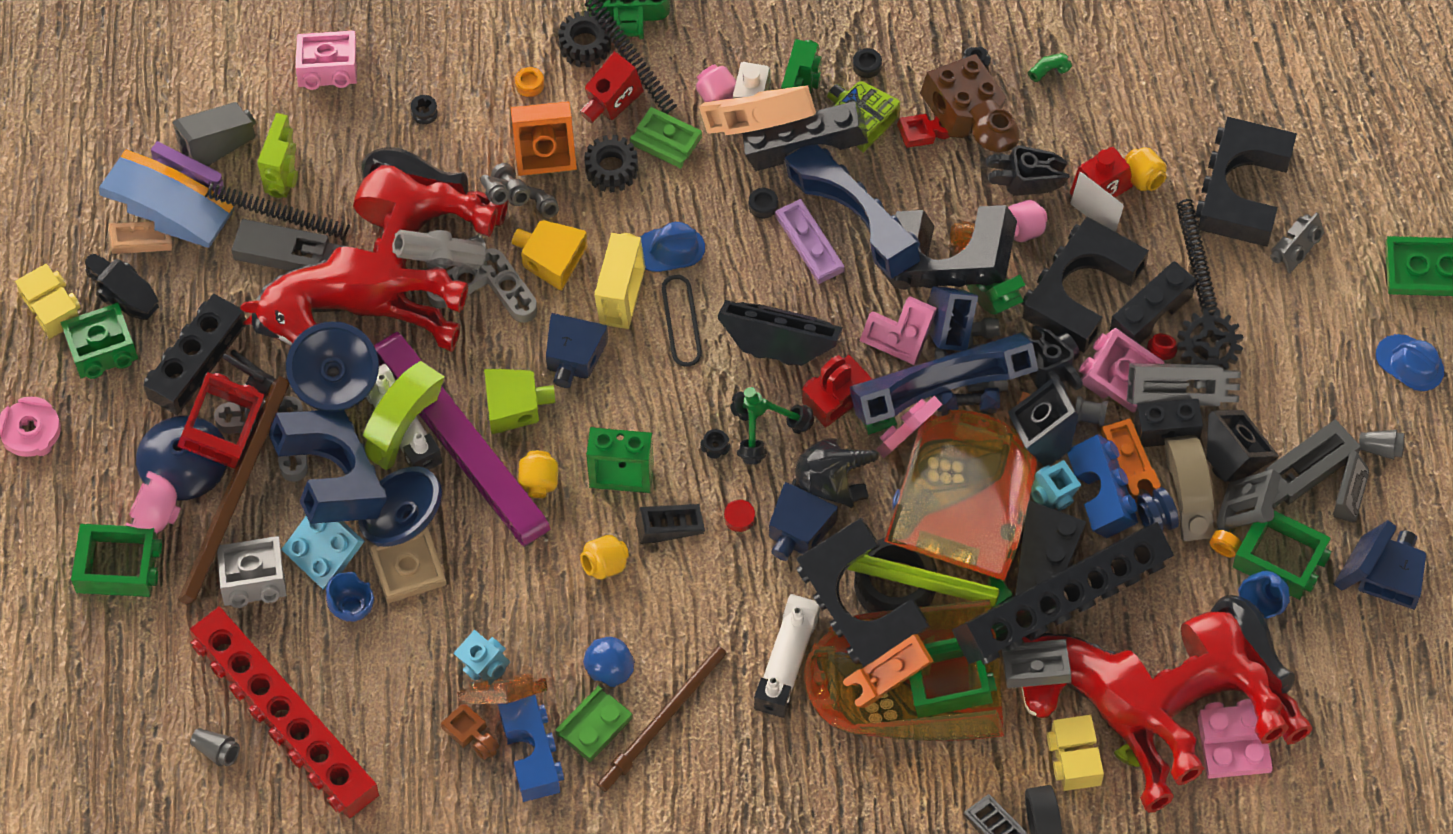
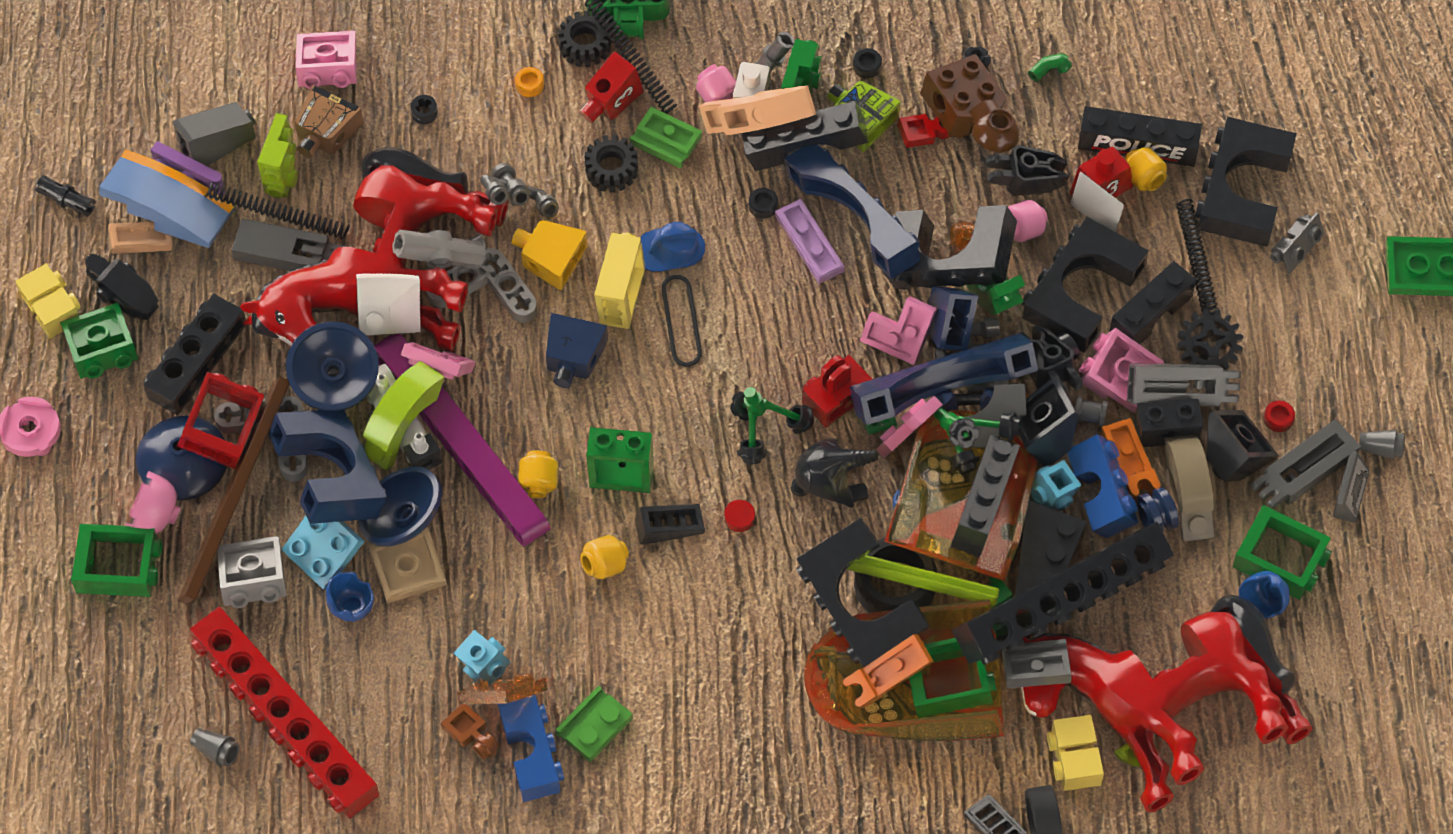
black plant [200,350,276,399] -> none
lime torso [484,369,556,434] -> none
orange piece [510,101,577,176] -> none
blue hair [583,636,635,687] -> none
reddish brown bar [597,646,727,792] -> none
black plate [700,429,731,459] -> none
black wedge [718,300,843,366] -> none
white piece [754,594,821,718] -> none
dark blue torso [769,482,838,561] -> none
red plate [1147,333,1177,361] -> none
bright pink plate [1198,699,1273,779] -> none
light orange tile [1209,530,1242,558] -> none
dark grey plate [1216,469,1282,533] -> none
dark blue tile [1333,520,1397,591] -> none
dark blue torso [1358,530,1426,610] -> none
blue piece [1376,334,1444,391] -> none
none -> black pin [35,175,96,217]
none -> medium nougat torso [295,85,364,158]
none -> white plate [356,274,420,335]
none -> bright pink plate [401,342,476,379]
none -> flat silver pin [755,32,795,72]
none -> black plant [934,408,1022,475]
none -> black arch [950,435,1020,558]
none -> dark grey tile [966,384,1026,449]
none -> black brick [1078,106,1202,167]
none -> red tile [1263,400,1295,432]

